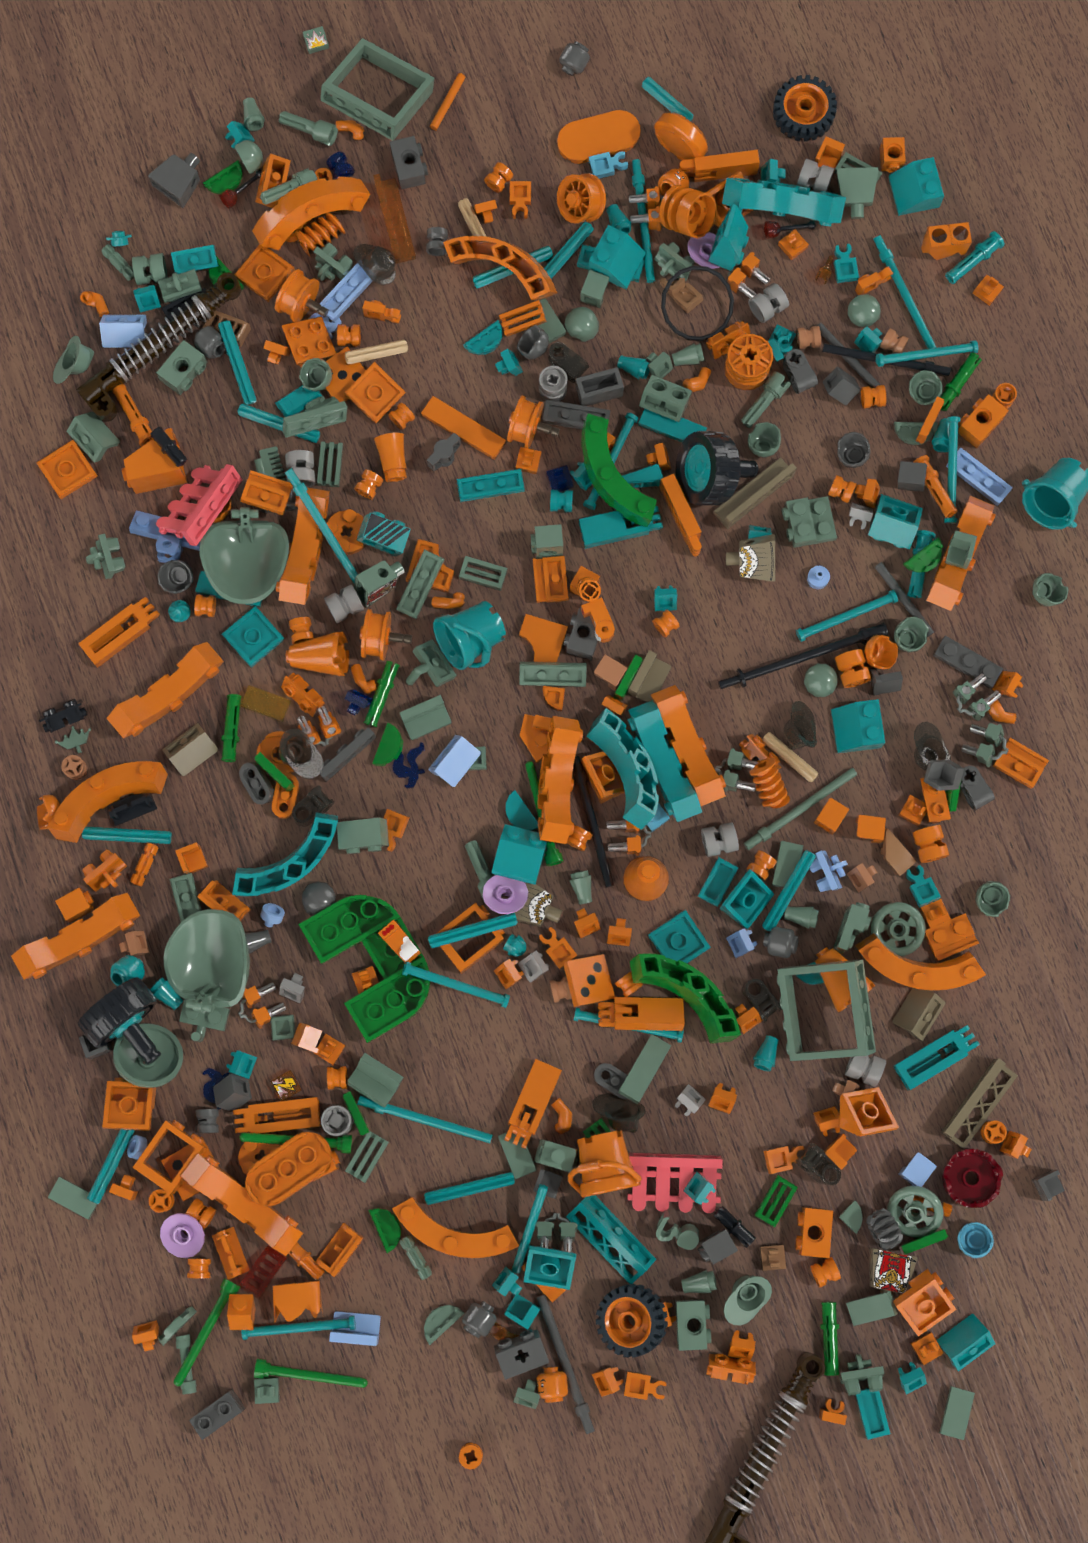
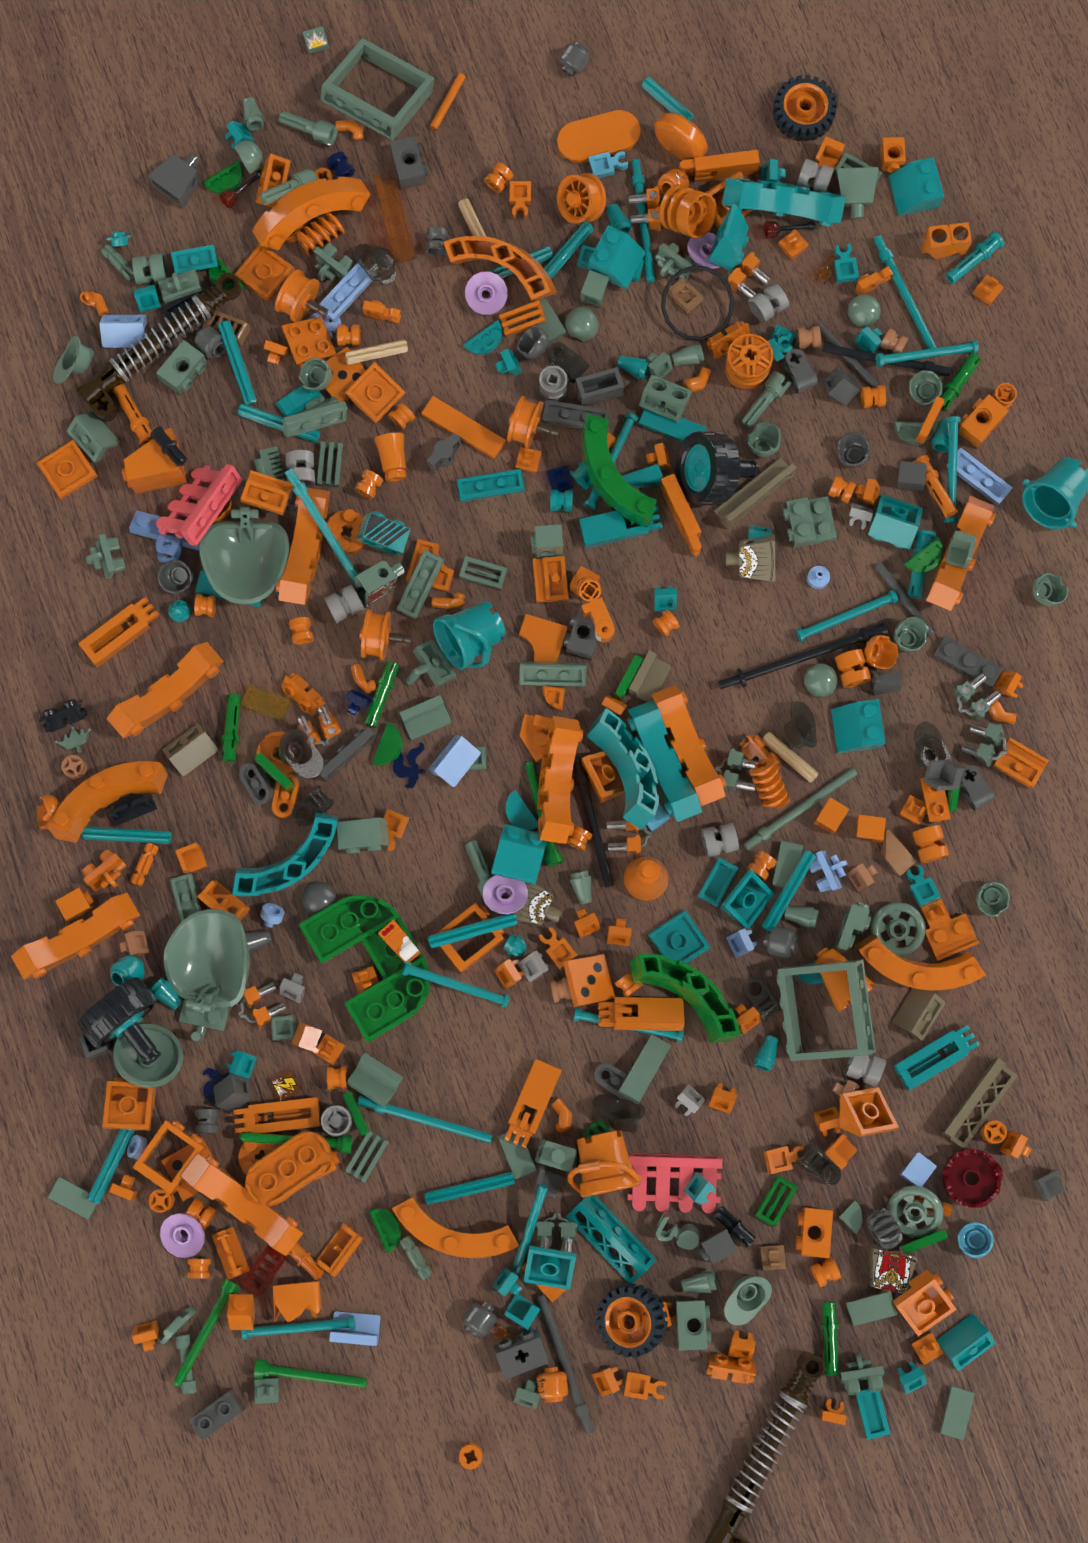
teal tile [222,606,285,668] -> none
orange cone [285,631,350,676] -> none
sand green tile [424,1305,465,1345] -> none
orange tile [473,200,497,224] -> none
nougat panel [594,654,628,691] -> none
none -> lavender dish [465,272,508,315]

